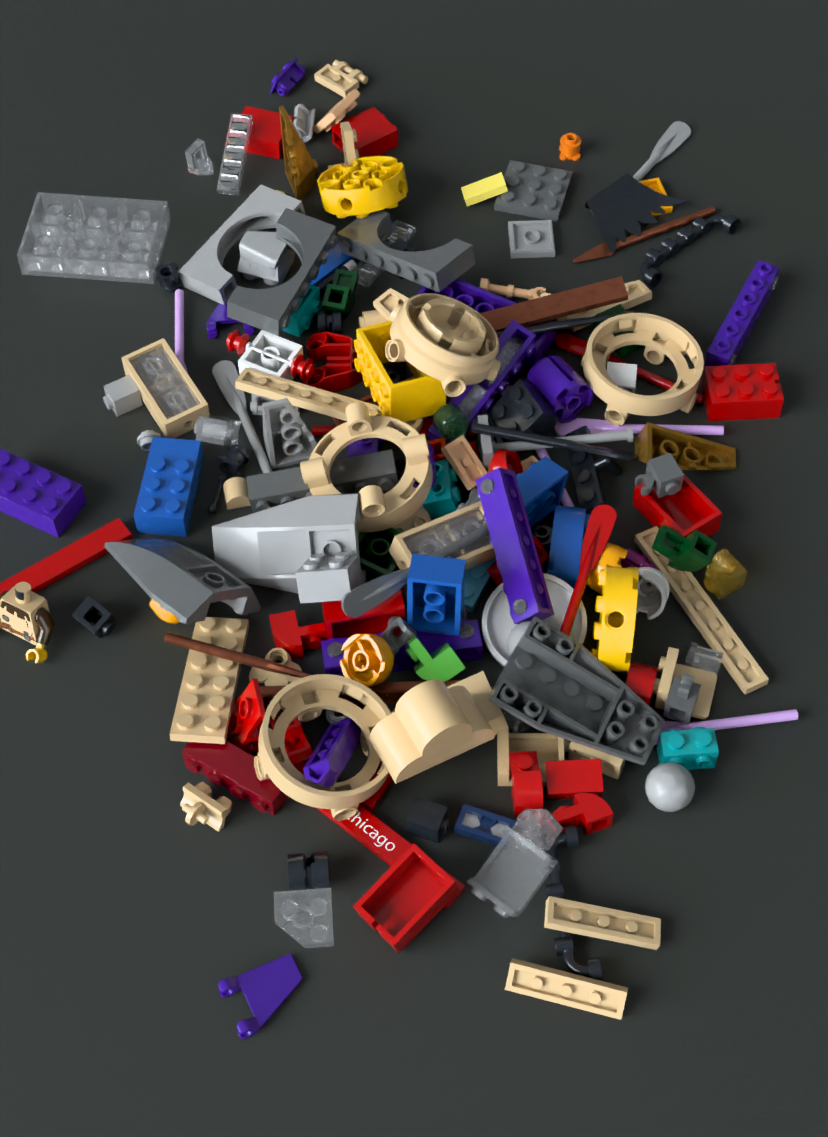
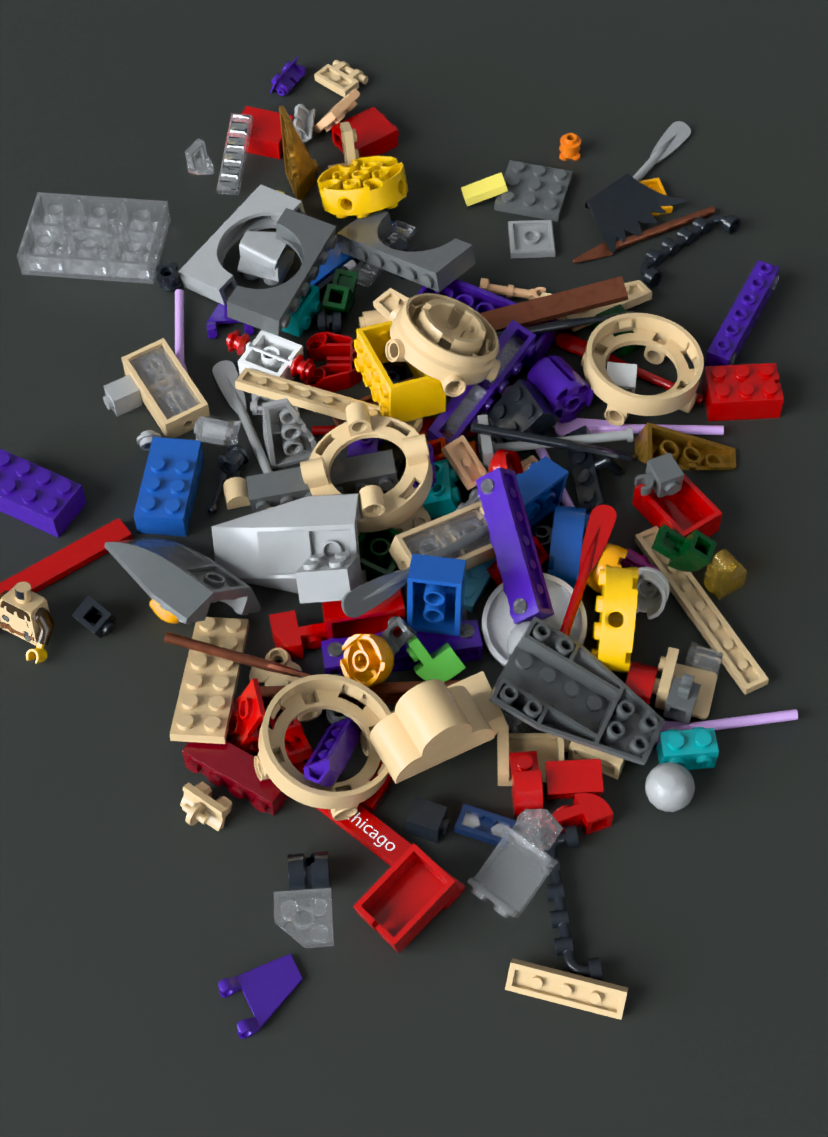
clear green head [433,404,469,441] -> none
tan plate [544,896,661,950] -> none

